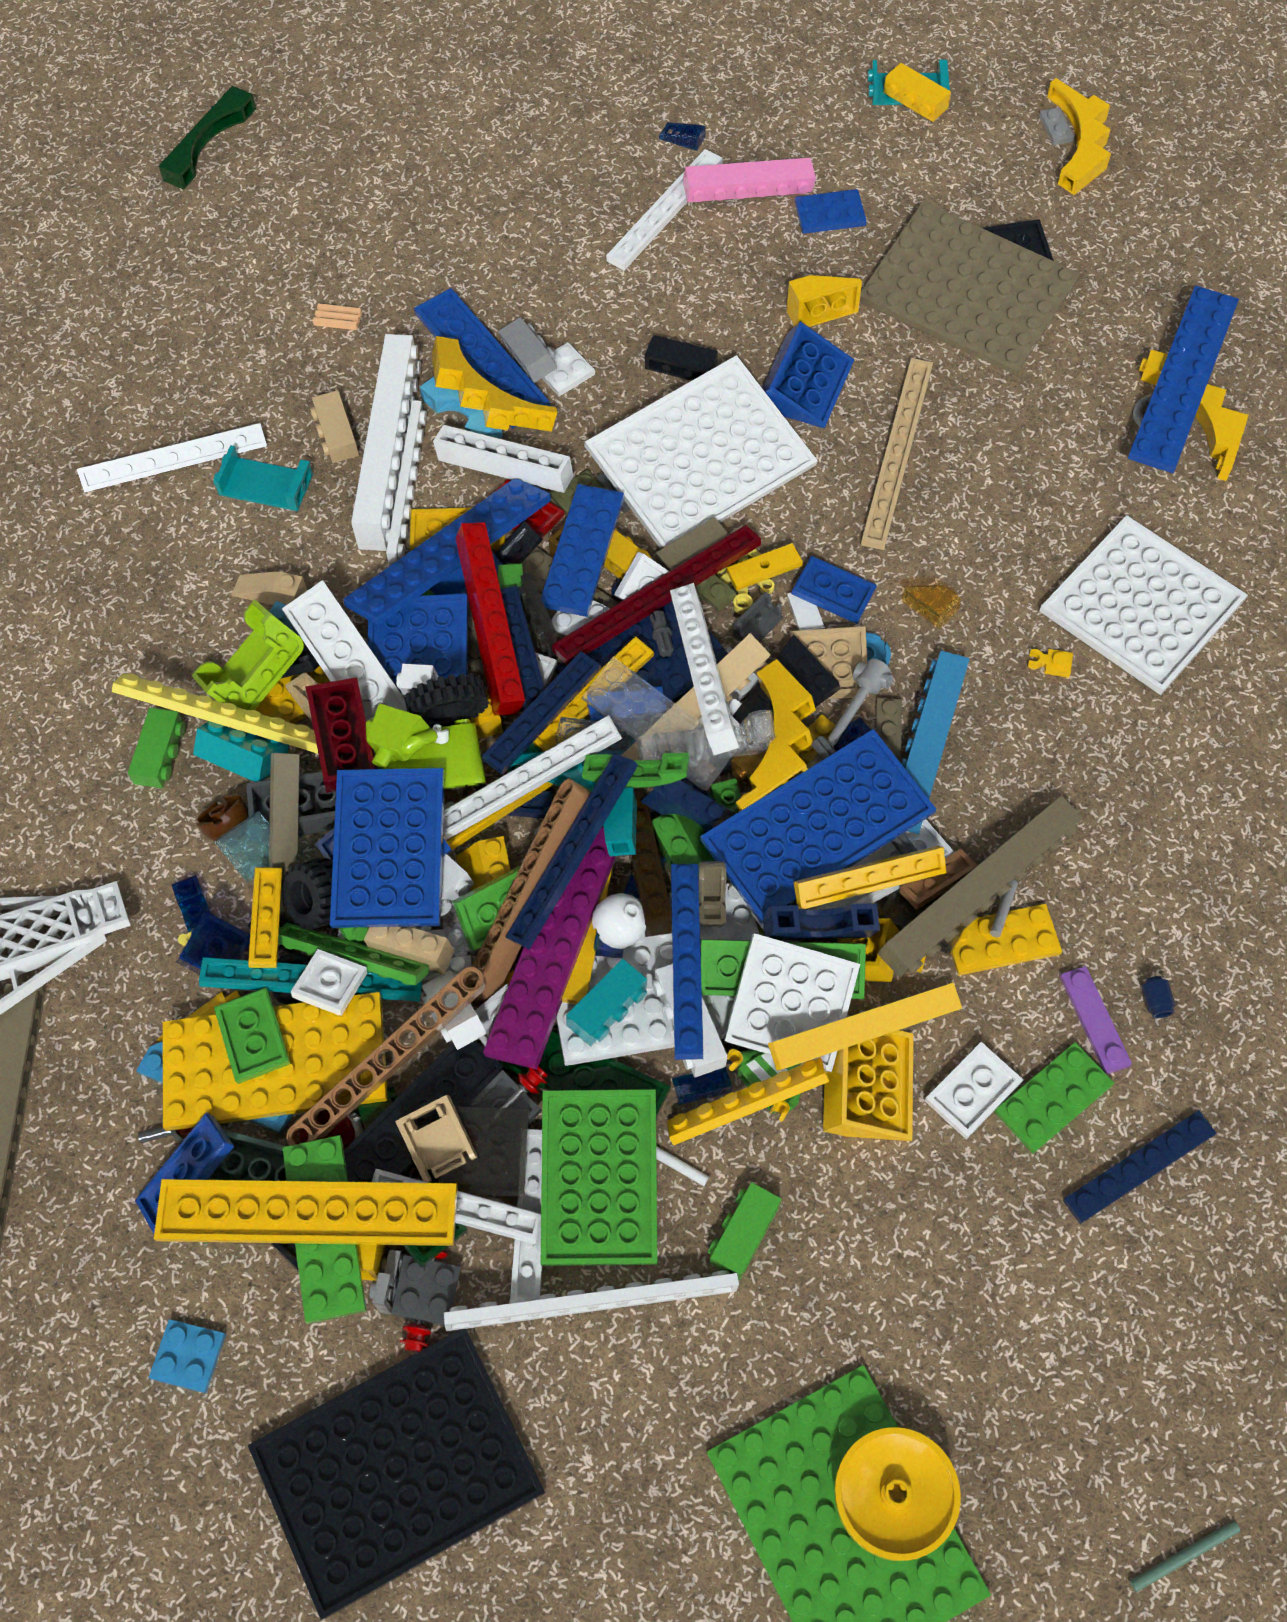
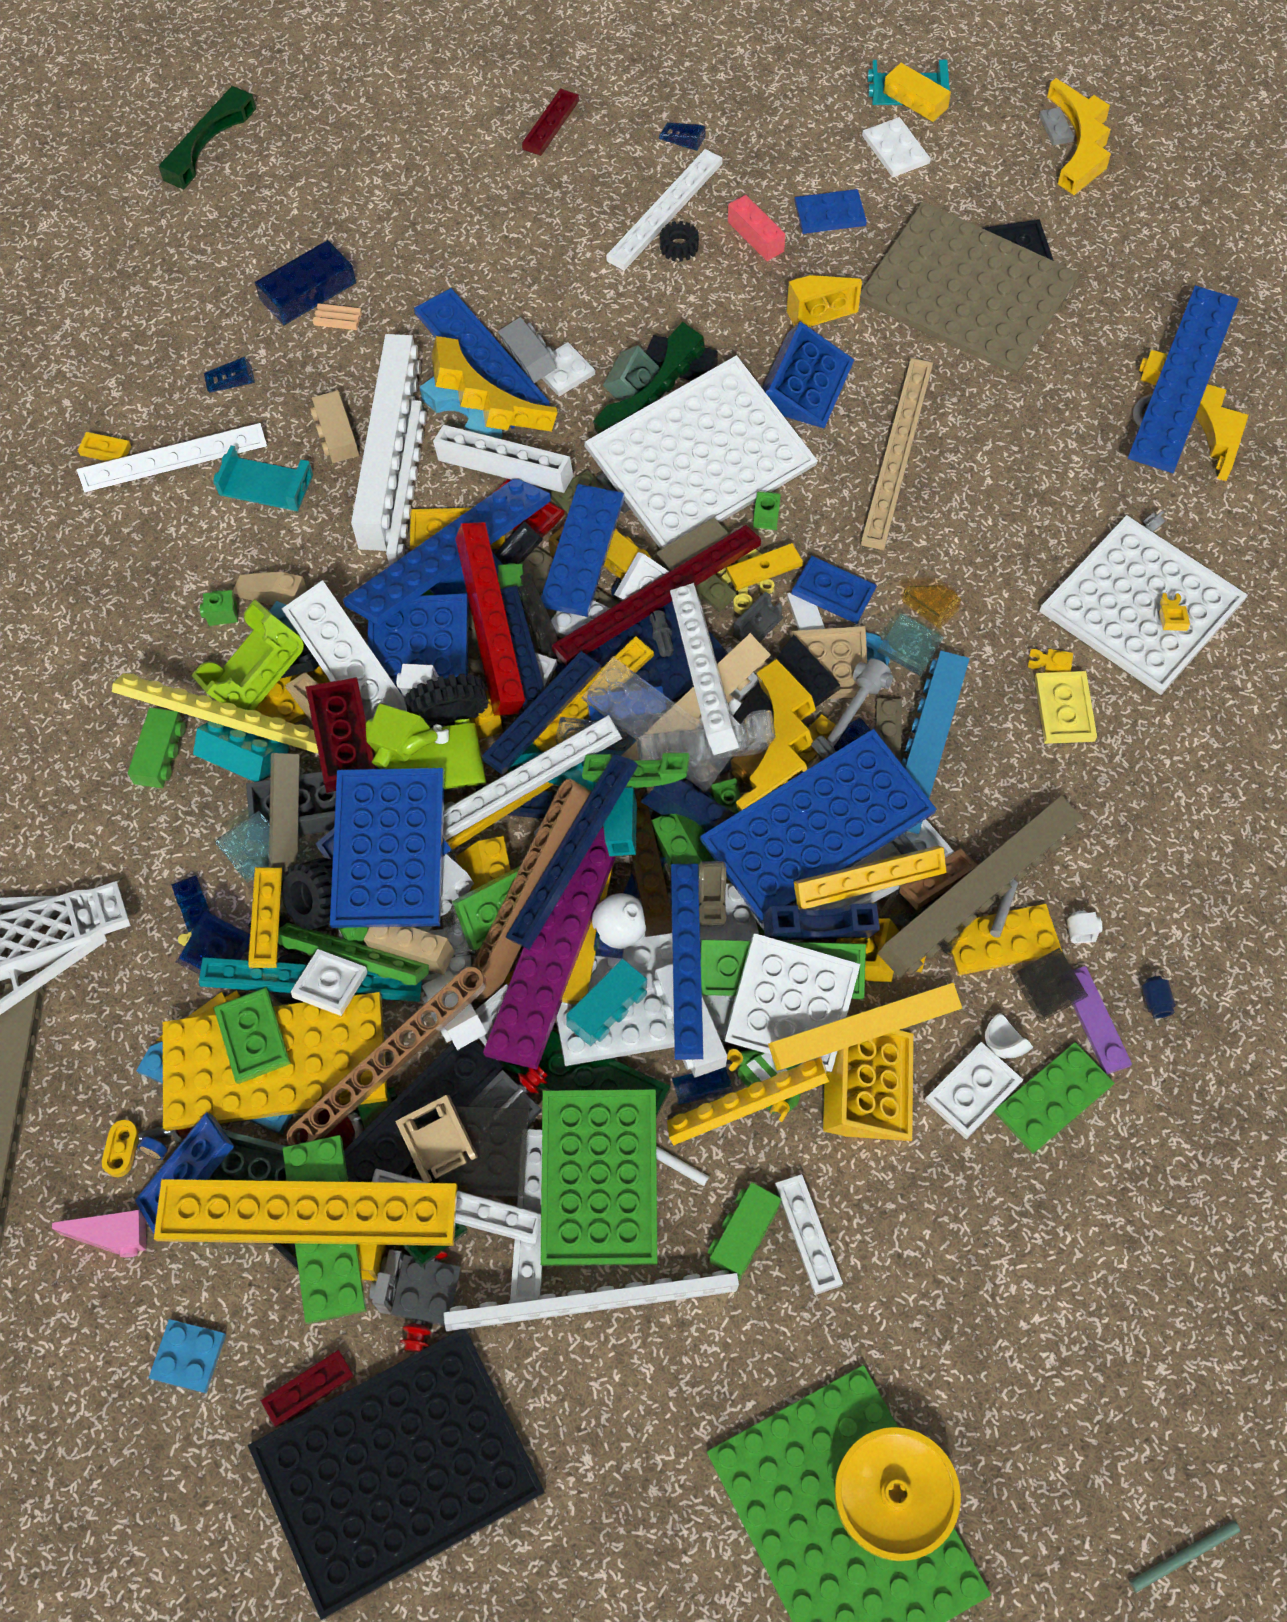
reddish brown cylinder [196,793,249,842] -> none
bright pink brick [683,158,816,202] -> none
dark blue plate [1063,1110,1217,1225] -> none
none -> bright pink slope [52,1210,146,1258]
none -> yellow plate [78,432,132,461]
none -> yellow plate [102,1120,139,1178]
none -> blue tile [137,1137,168,1160]
none -> bright green brick [200,590,238,626]
none -> clear blue slope [204,357,255,393]
none -> clear blue brick [254,240,356,326]
none -> dark red plate [260,1349,355,1428]
none -> dark red plate [522,88,579,156]
none -> dark green arch [593,321,705,434]
none -> sand green slope [603,345,661,401]
none -> black tyre [660,221,699,262]
none -> coral brick [728,194,785,261]
none -> bright green brick [753,492,781,530]
none -> white plate [775,1174,843,1295]
none -> white plate [862,117,930,177]
none -> clear light blue tile [877,614,944,676]
none -> white helmet [985,1013,1033,1059]
none -> clear smoke plate [1012,948,1088,1022]
none -> light yellow plate [1034,671,1097,744]
none -> white plate [1067,911,1102,943]
none -> light grey plate [1143,511,1165,532]
none -> yellow plate [1159,593,1190,631]

